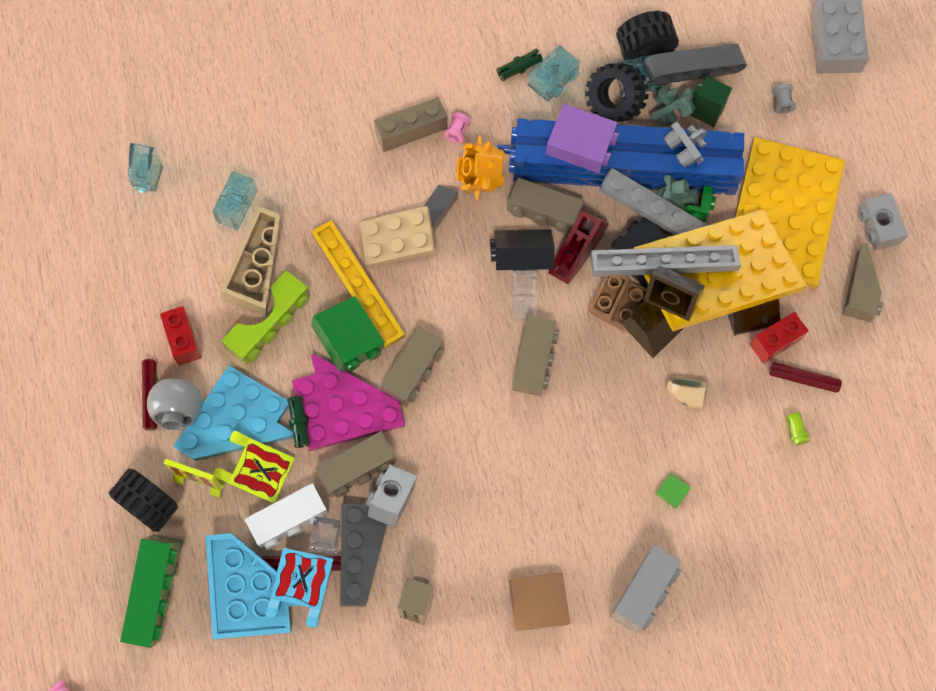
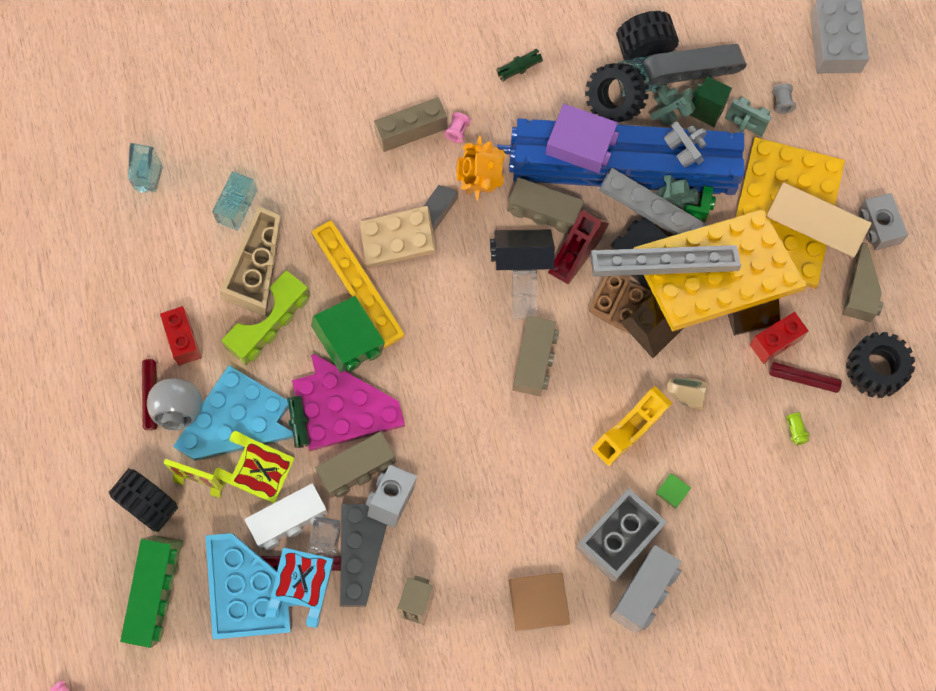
dark tan brick [380,326,445,407] -> none
clear light blue brick [528,45,580,102] -> none
dark brown slope [644,265,705,321] -> none
none -> light grey brick [576,488,667,583]
none -> yellow arch [591,386,673,466]
none -> sand green hips [725,97,772,137]
none -> tan brick [766,182,871,258]
none -> black tyre [846,332,915,398]

